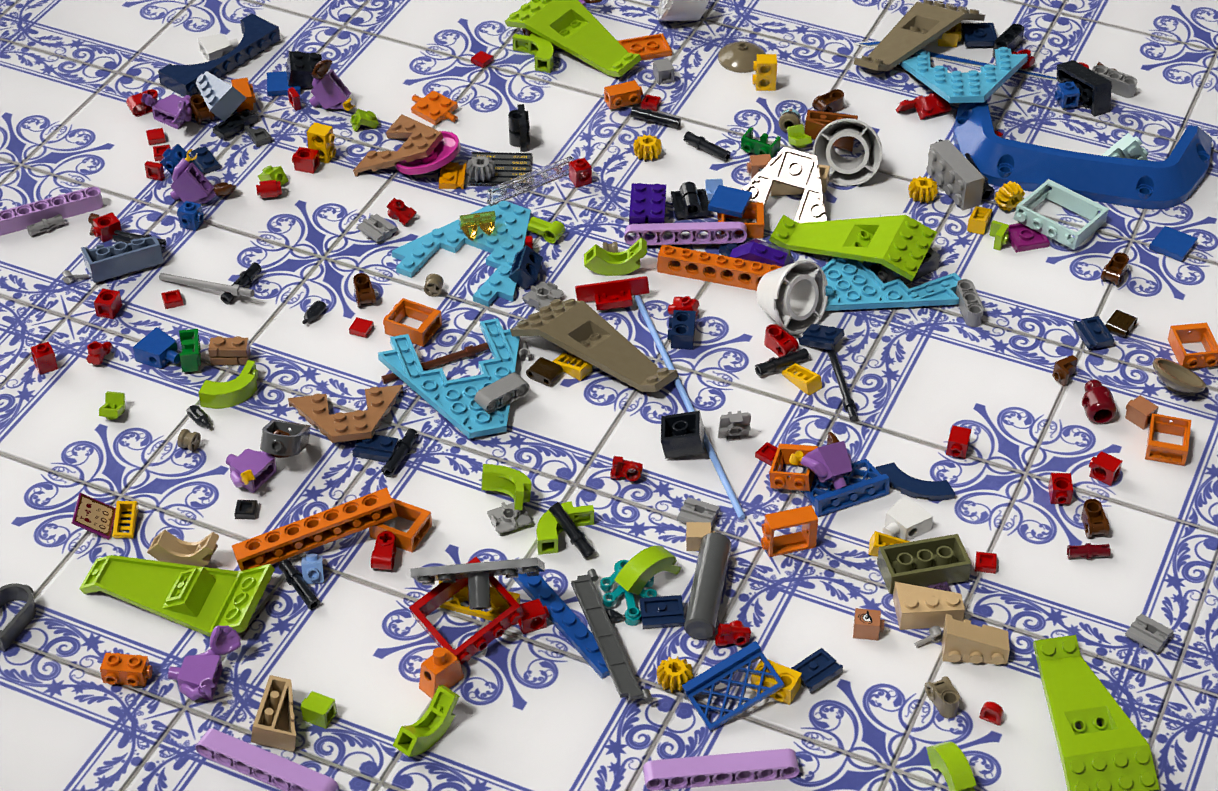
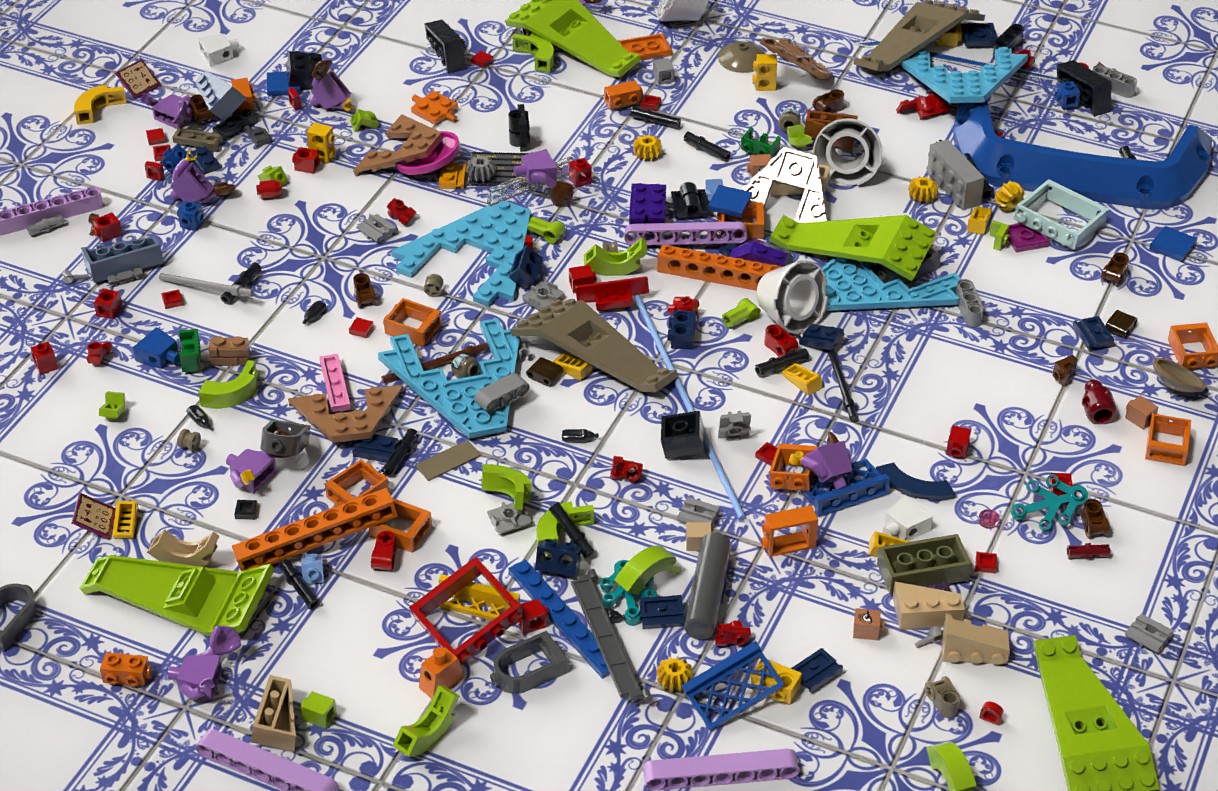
black pin [113,230,166,250] -> none
red piece [126,89,158,117] -> none
dark blue arch [158,13,280,97] -> none
dark grey plate [410,557,545,610] -> none
clear yellow tile [459,211,496,241] -> none
red brick [1089,451,1123,486] -> none
light aqua plate [1101,133,1149,160] -> none
none -> yellow arch [74,84,127,125]
none -> light grey axle [107,267,143,286]
none -> piece [115,59,161,99]
none -> dark tan plate [172,128,223,152]
none -> bright pink plate [319,354,351,413]
none -> orange window [325,459,389,506]
none -> dark tan piece [415,440,481,481]
none -> black wedge [424,19,466,74]
none -> dark tan head [451,354,480,378]
none -> dark grey window [490,631,568,694]
none -> medium lavender torso [513,149,574,207]
none -> dark blue brick [535,539,582,577]
none -> black piece [562,429,599,442]
none -> red brick [569,265,597,293]
none -> lime piece [722,298,761,328]
none -> medium nougat wing [760,38,833,80]
none -> clear pink tile [978,509,999,529]
none -> teal plant [1011,474,1088,531]

